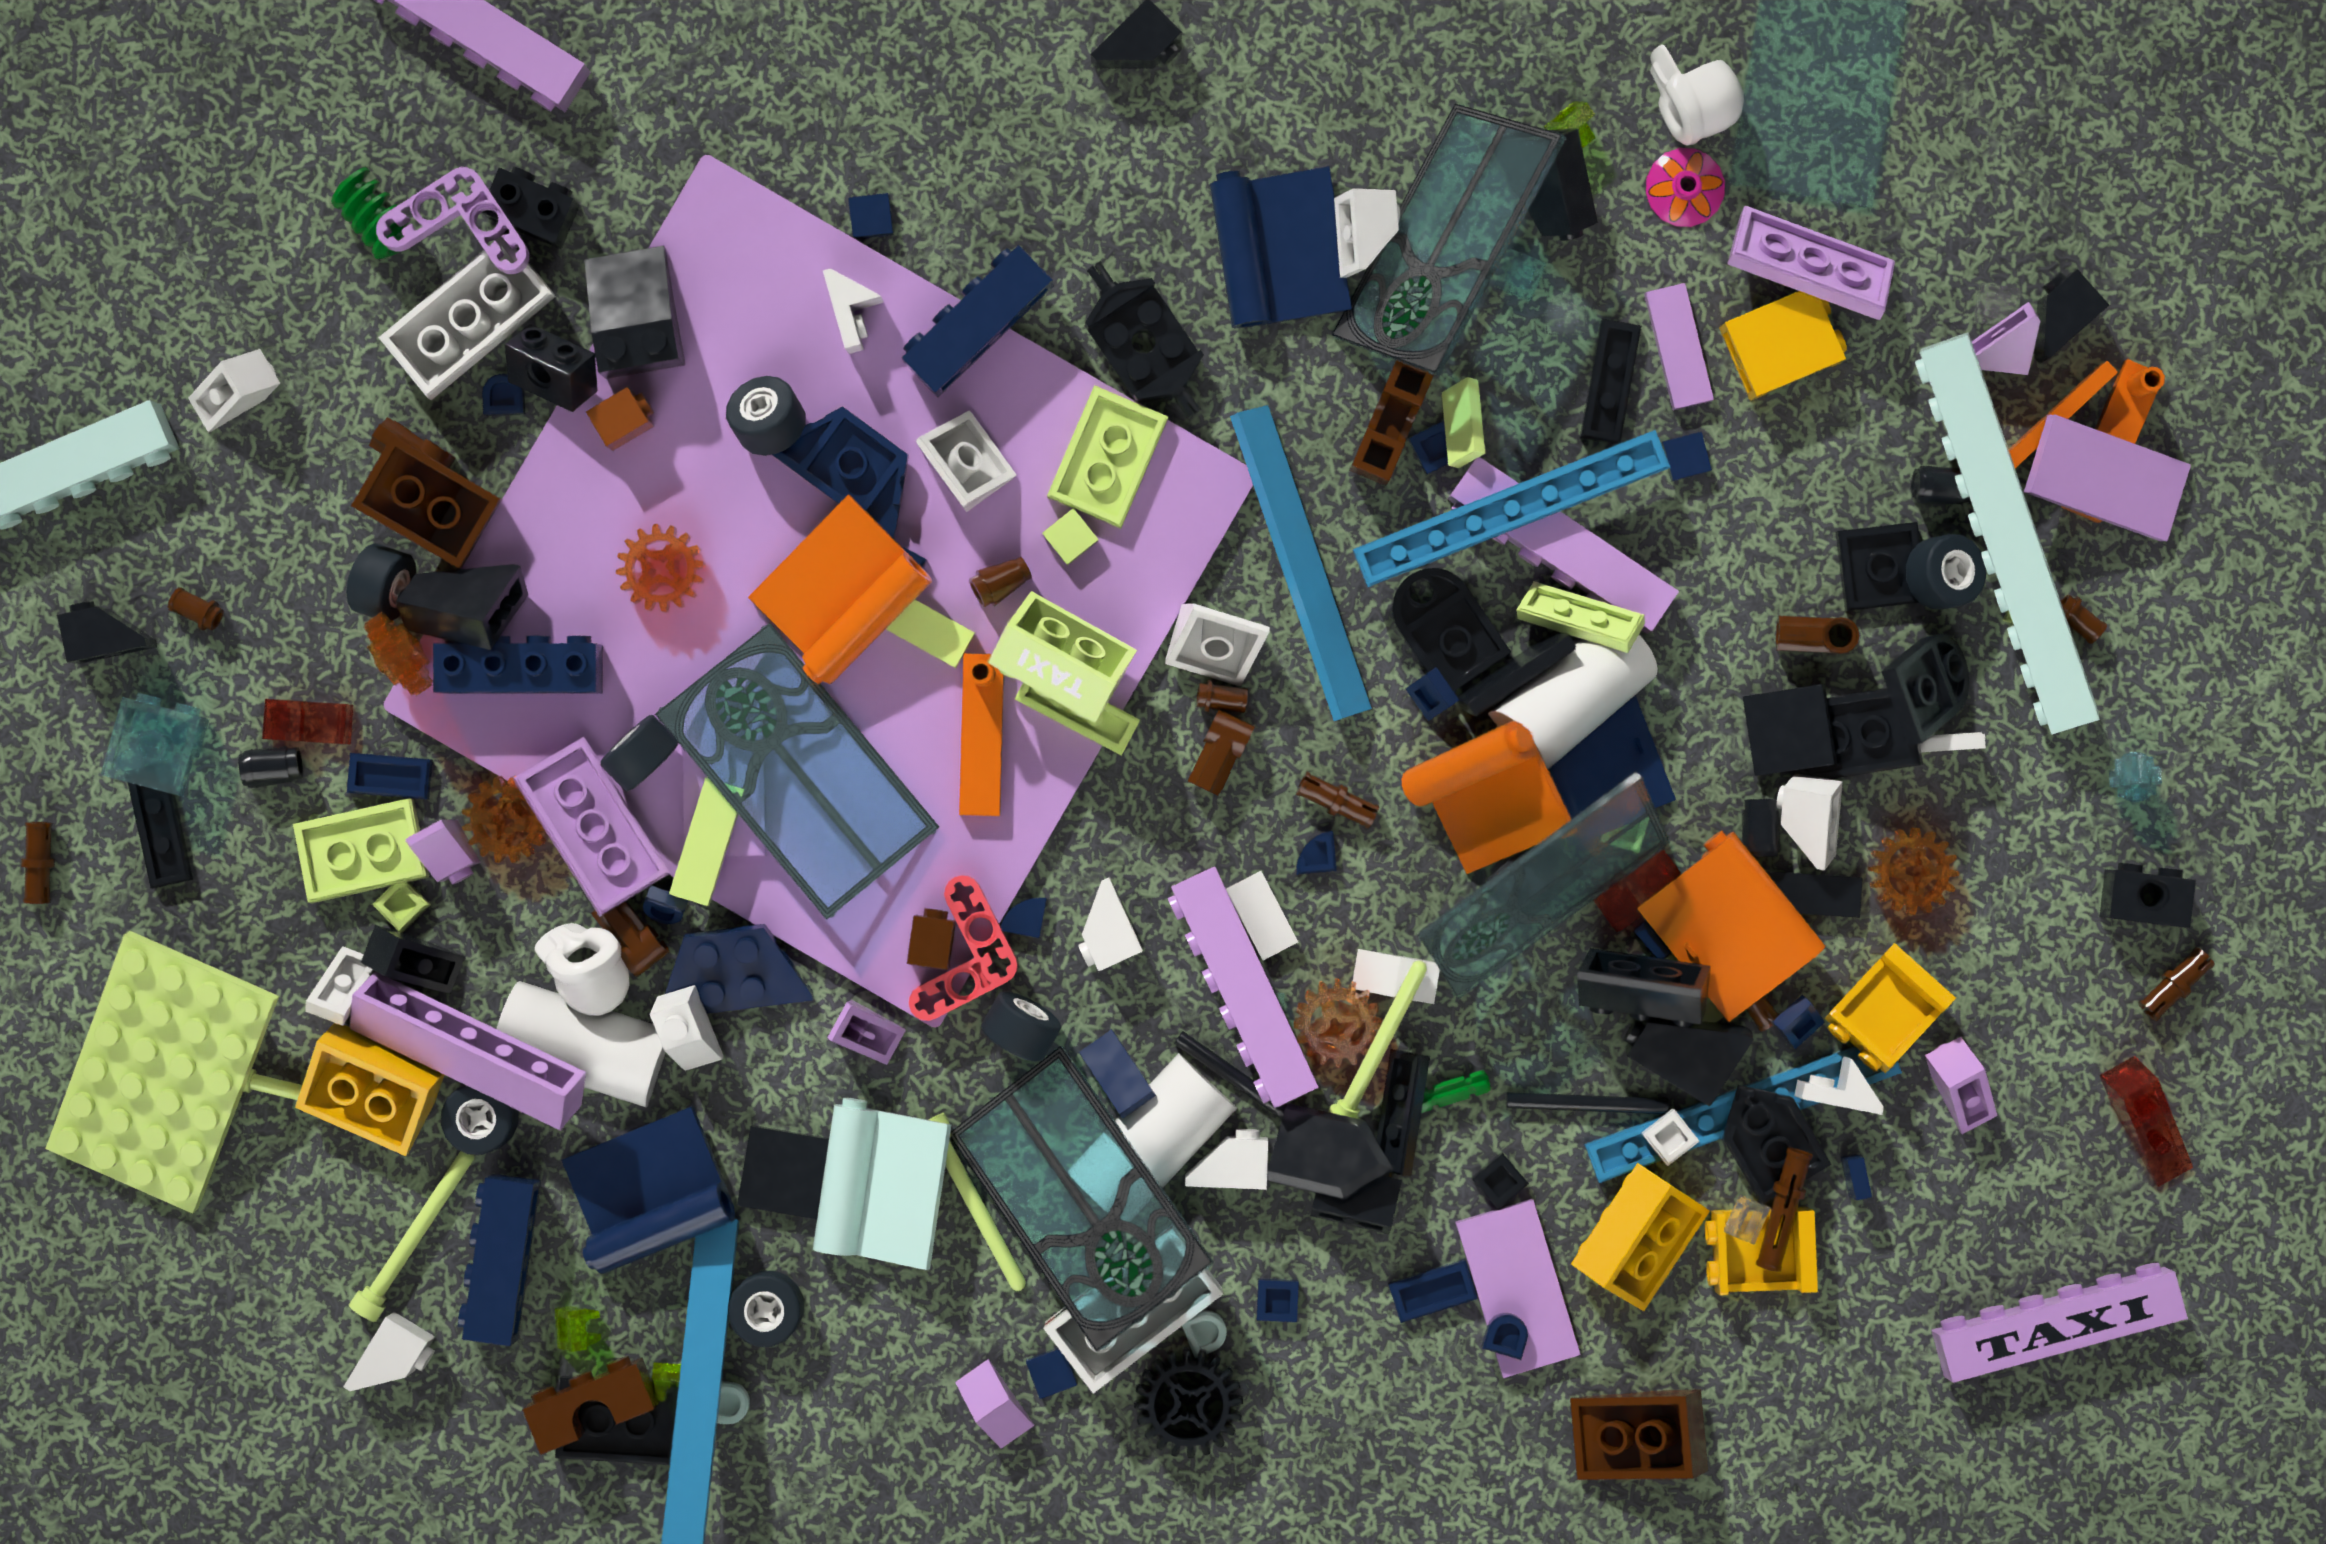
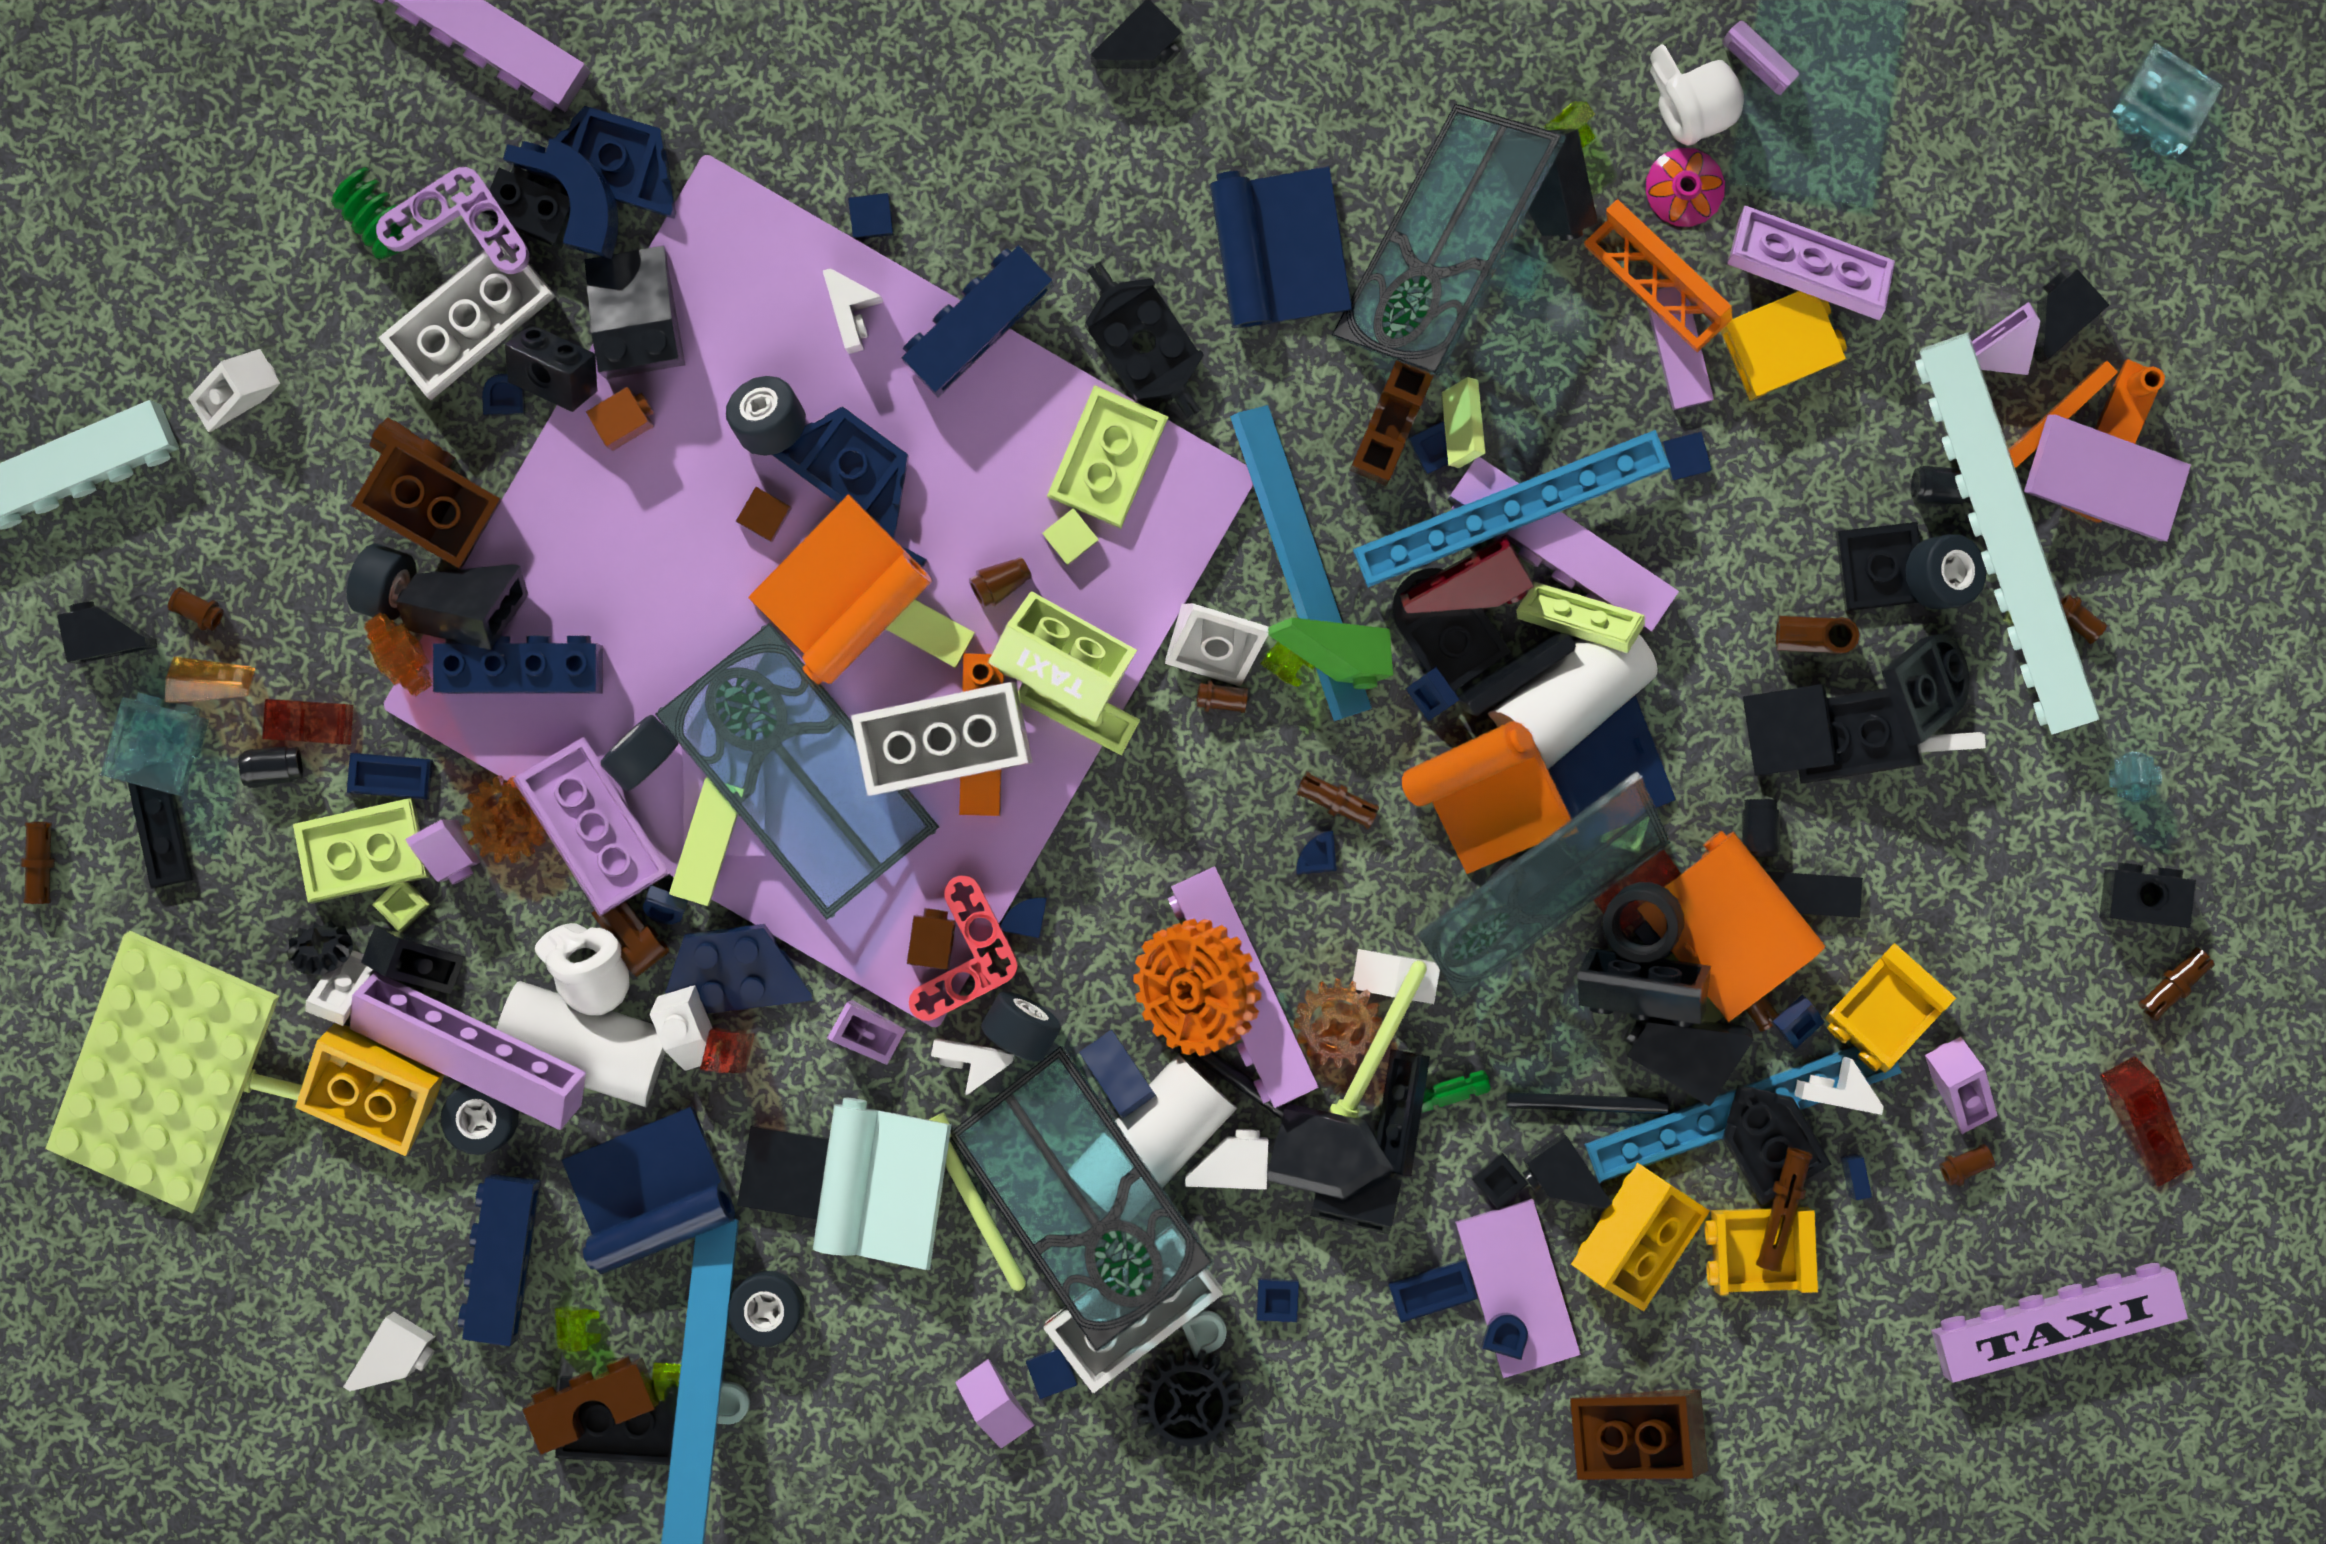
yellowish green piece [349,1151,474,1322] -> none
clear orange gear [616,524,706,613] -> none
white slope [916,410,1017,512] -> none
white slope [1078,877,1143,971] -> none
reddish brown piece [1188,709,1255,796] -> none
white tile [1226,871,1298,960] -> none
white slope [1334,189,1400,278] -> none
black tile [1580,318,1642,445] -> none
white tile [1641,1108,1699,1166] -> none
clear tile [1724,1195,1771,1244] -> none
white slope [1777,773,1843,870] -> none
clear orange gear [1868,828,1959,915] -> none
none -> clear orange slope [165,657,256,703]
none -> black gear [286,920,353,975]
none -> dark blue arch [503,138,619,259]
none -> dark blue wing [526,106,676,219]
none -> clear red slope [700,1027,755,1073]
none -> reddish brown tile [736,487,792,542]
none -> white brick [851,682,1033,796]
none -> white slope [931,1038,1015,1095]
none -> orange piece [1133,918,1261,1056]
none -> clear neon green tile [1260,641,1315,687]
none -> bright green slope [1268,618,1393,689]
none -> dark red slope [1400,535,1534,613]
none -> black slope [1522,1133,1612,1208]
none -> orange fence [1584,199,1732,352]
none -> black tyre [1603,882,1684,964]
none -> lavender slope [1722,21,1799,95]
none -> reddish brown pin [1939,1144,1995,1186]
none -> clear light blue plate [2109,43,2223,158]

